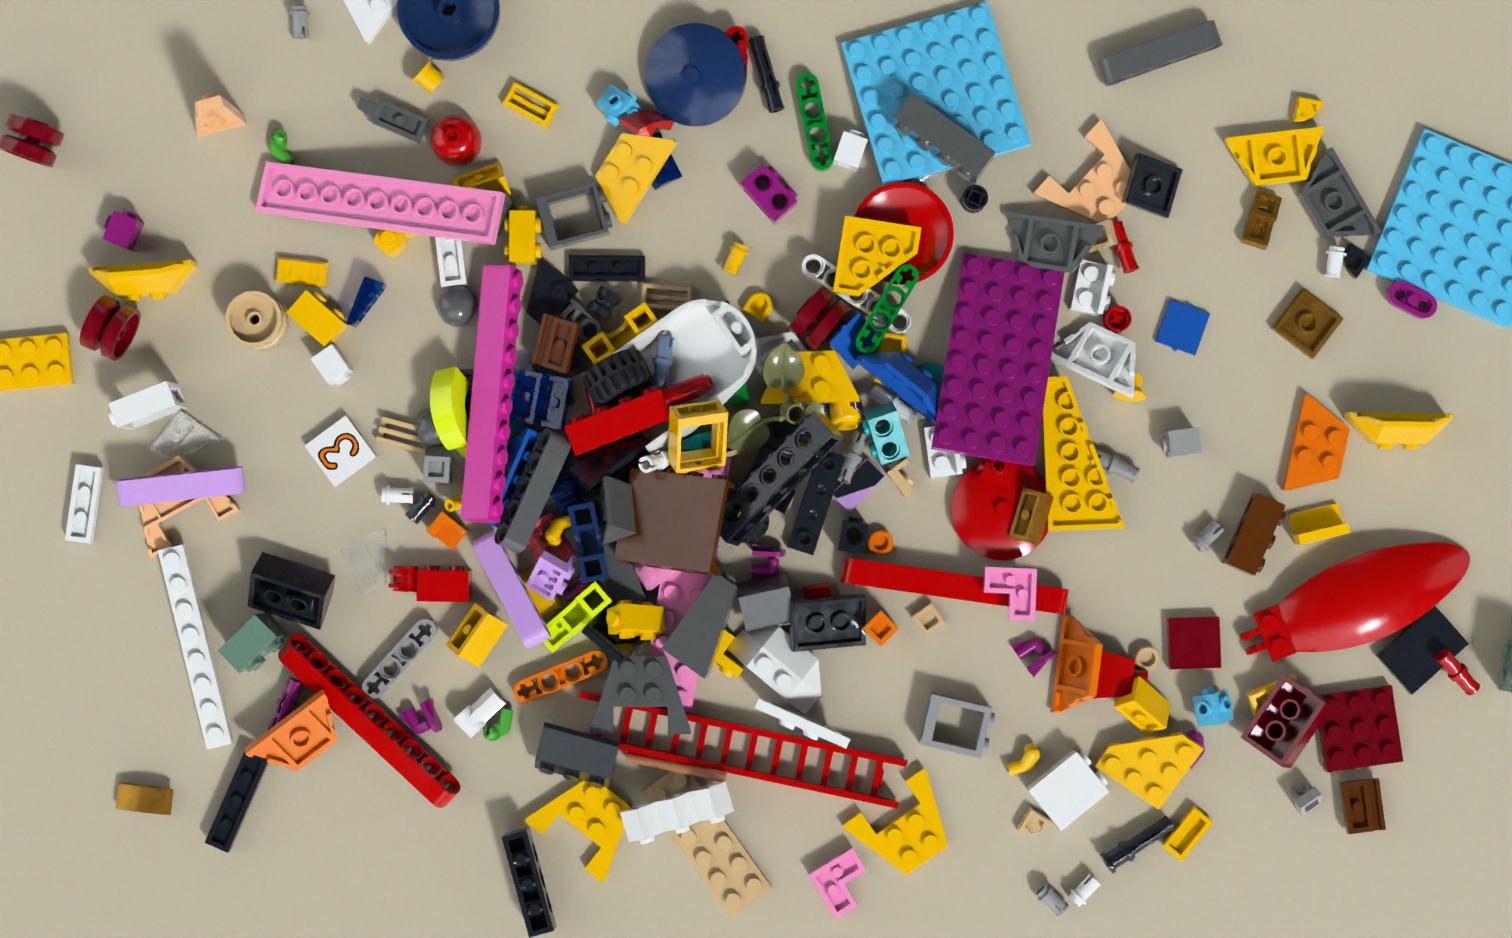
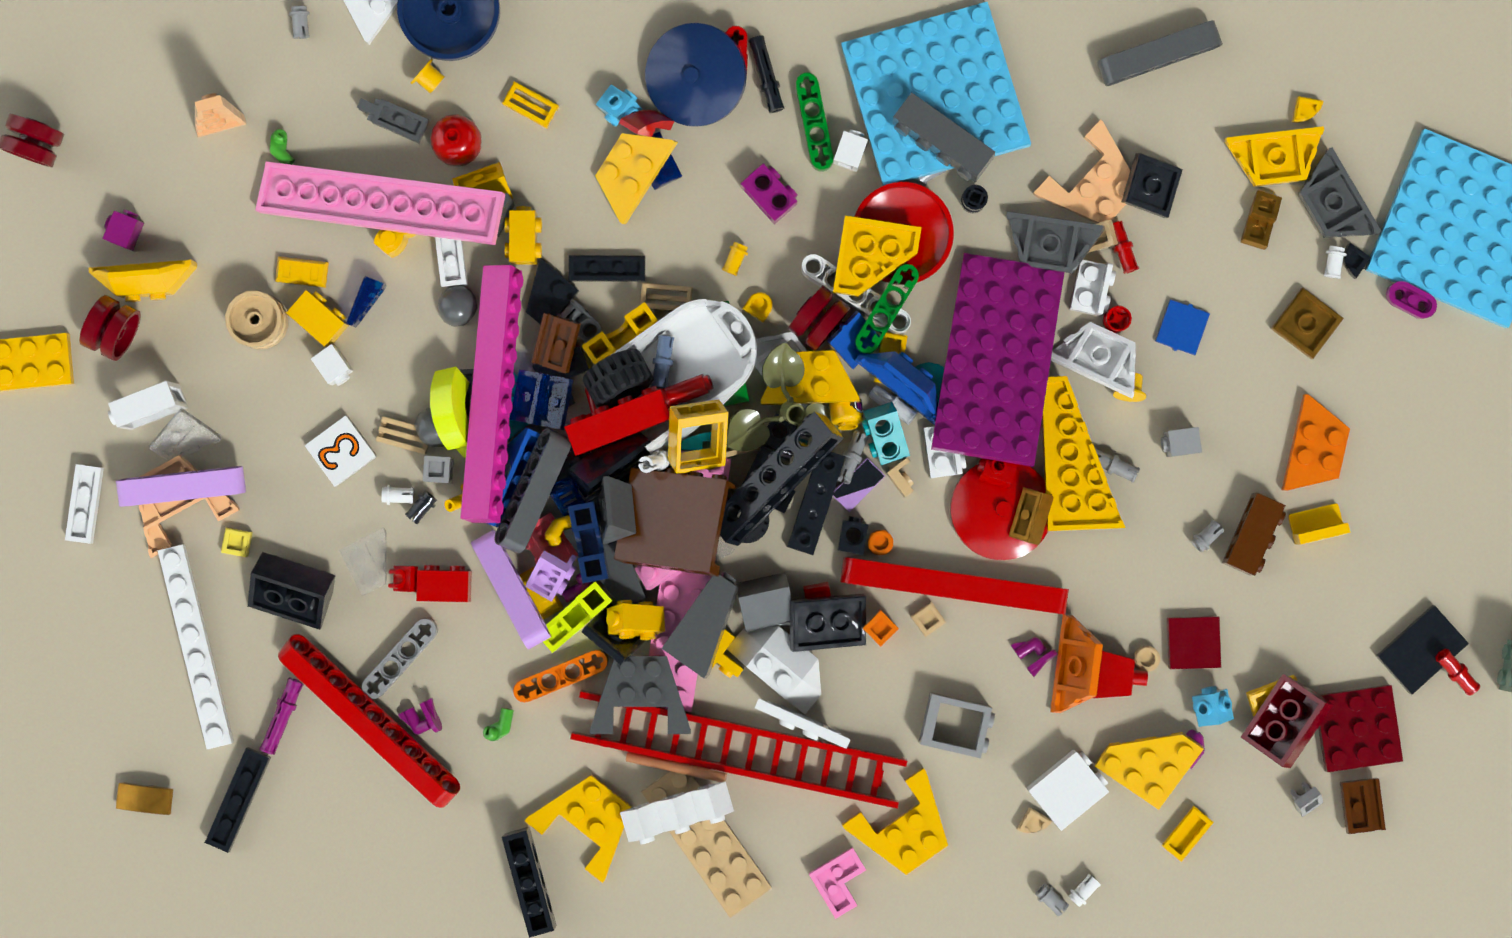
sand green brick [218,613,287,673] -> none
orange wing [244,689,337,771] -> none
orange panel [426,511,469,549] -> none
yellow brick [446,603,508,667] -> none
white piece [453,687,506,739] -> none
black slope [534,722,620,788] -> none
dark grey window [536,182,613,251] -> none
black wheel [587,286,622,320] -> none
magenta piece [751,542,786,580] -> none
bright pink plate [983,566,1037,621] -> none
yellow arm [1007,743,1040,776] -> none
black pin [1100,815,1175,874] -> none
yellow panel [1114,676,1171,735] -> none
red windscreen [1239,542,1470,662] -> none
yellow wedge [1344,412,1453,449] -> none
none -> light yellow tile [221,527,253,557]

